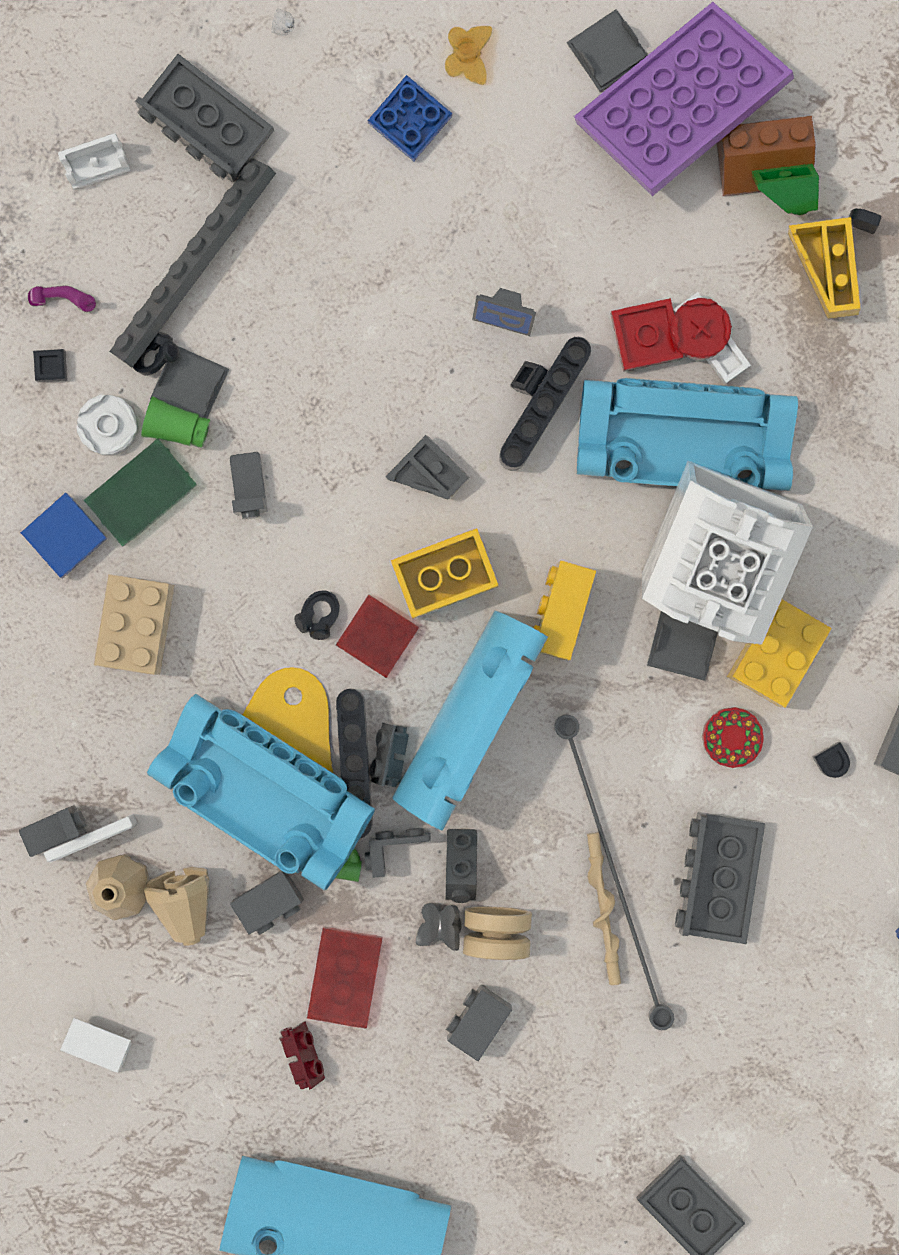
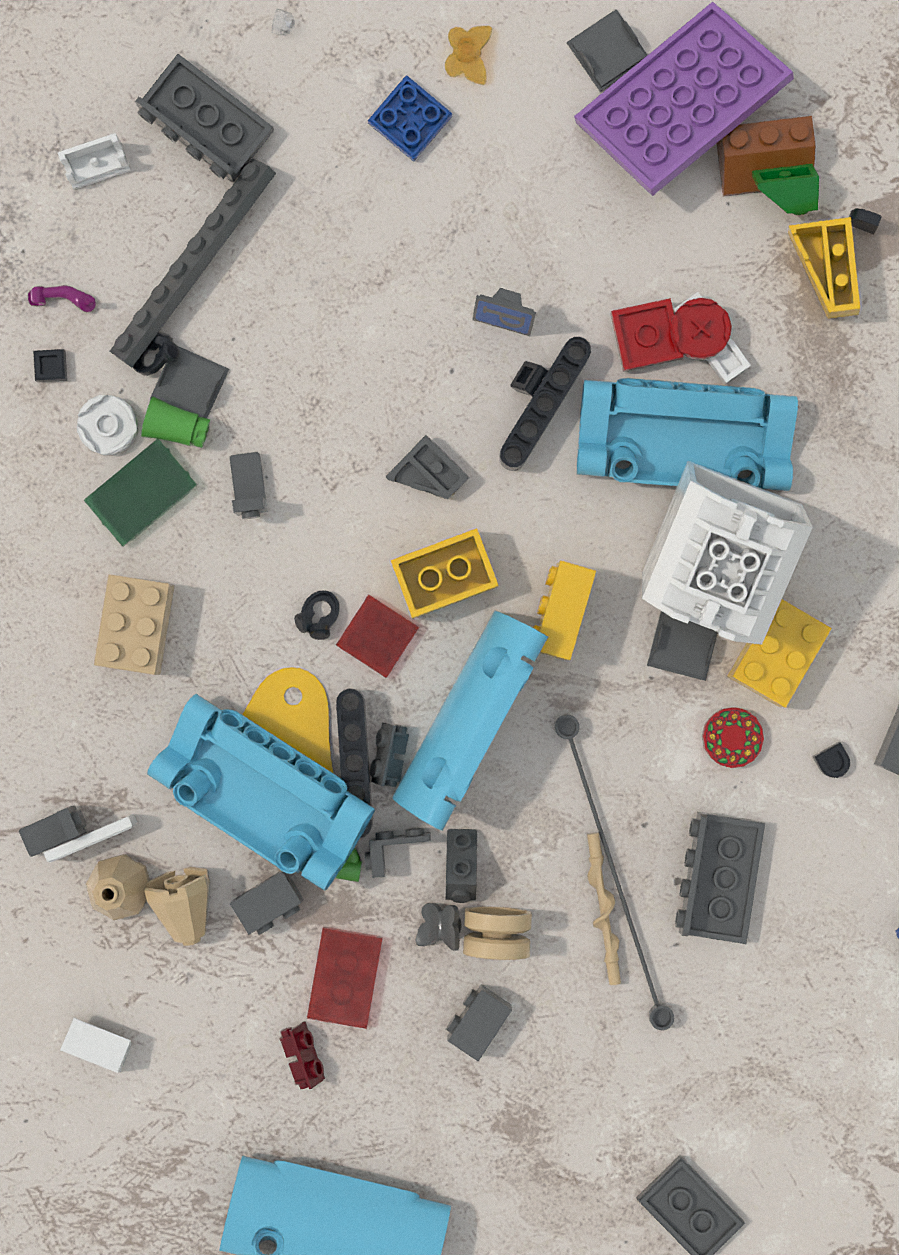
blue tile [20,492,108,579] -> none

